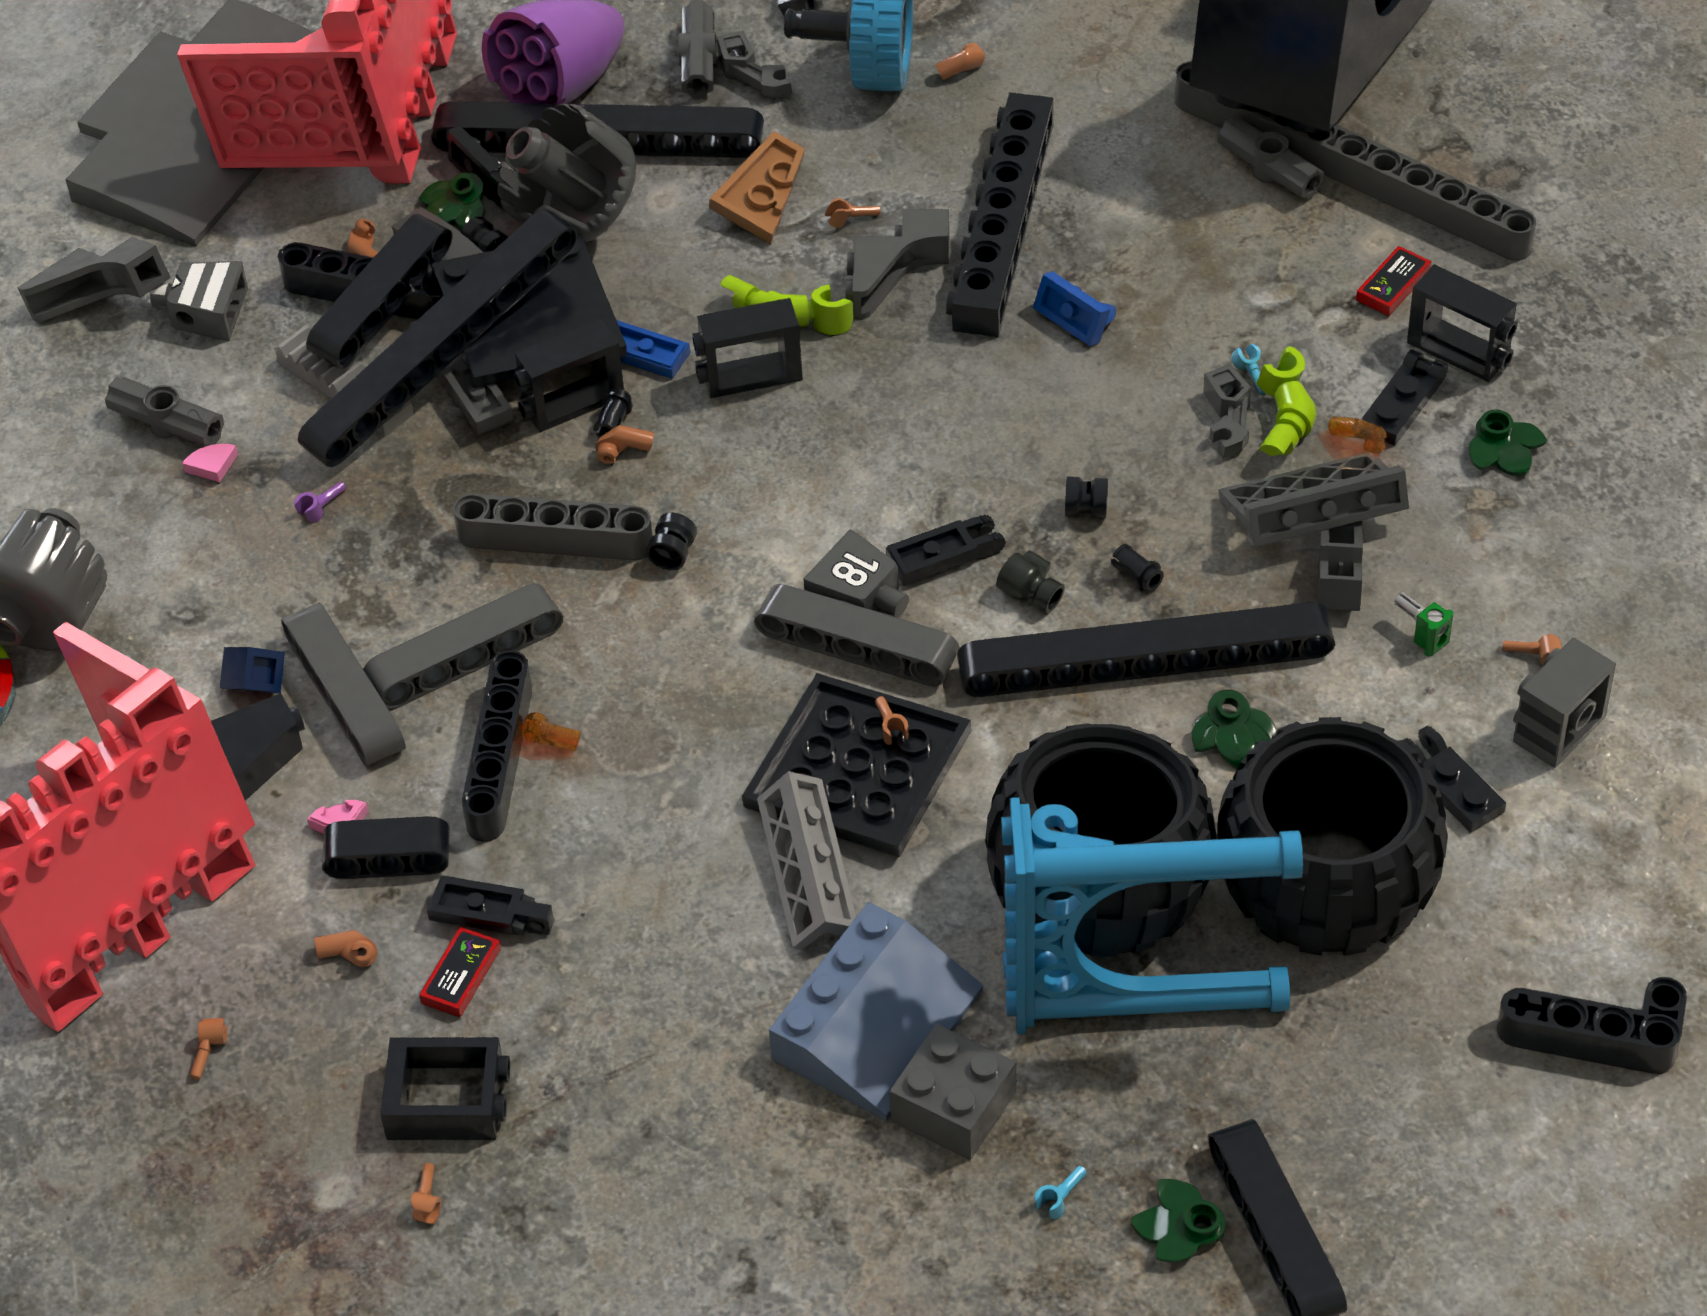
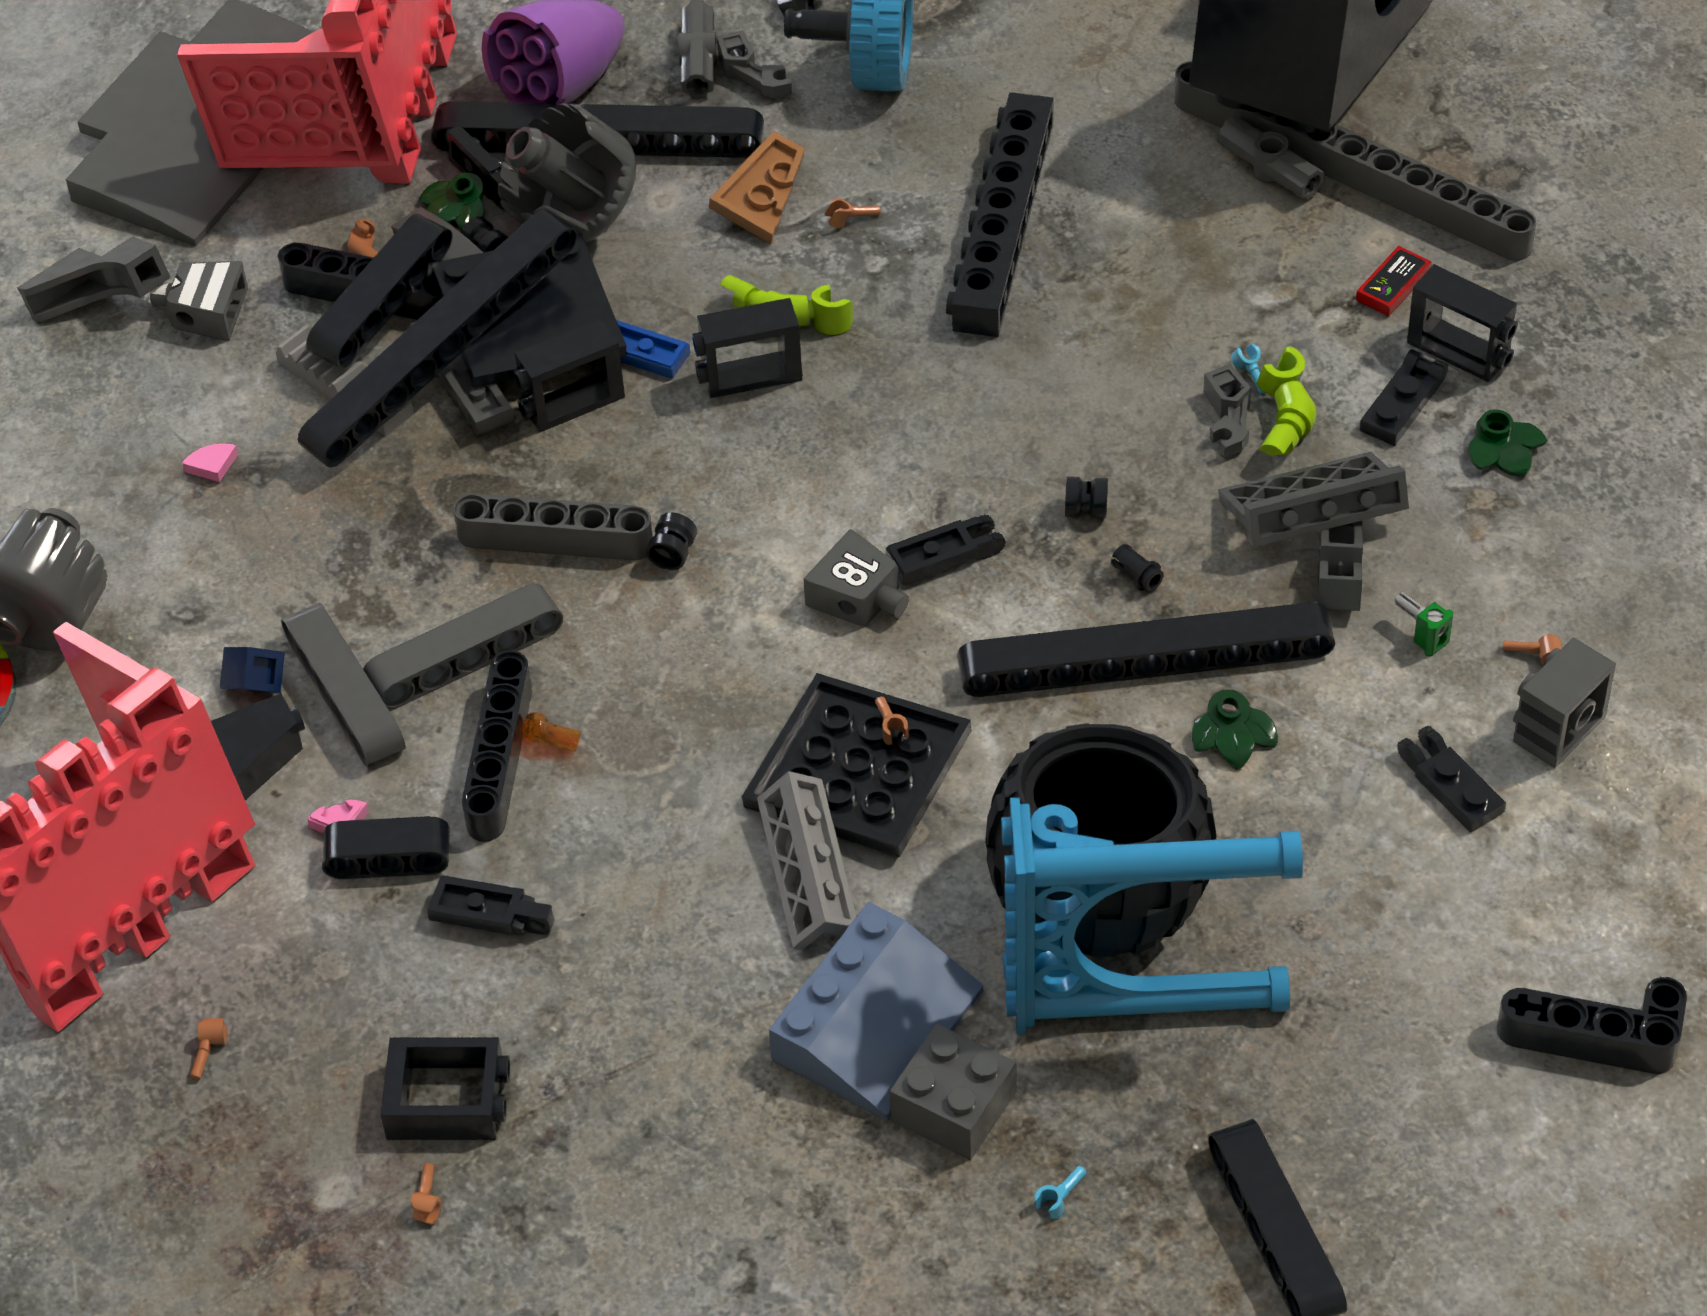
dark grey piece [105,377,224,446] -> none
medium lavender hand [294,482,346,522] -> none
nougat arm [314,930,377,967] -> none
tile [419,927,501,1018] -> none
black pin [593,388,633,437] -> none
nougat arm [595,425,654,464] -> none
dark grey beam [754,584,959,687] -> none
dark grey arch [846,209,950,319] -> none
nougat arm [935,43,985,81] -> none
pearl dark grey piece [996,550,1065,613] -> none
blue tile [1033,271,1116,346] -> none
dark green plate [1130,1179,1226,1263] -> none
black tyre [1217,717,1448,956] -> none
clear orange arm [1328,416,1387,453] -> none

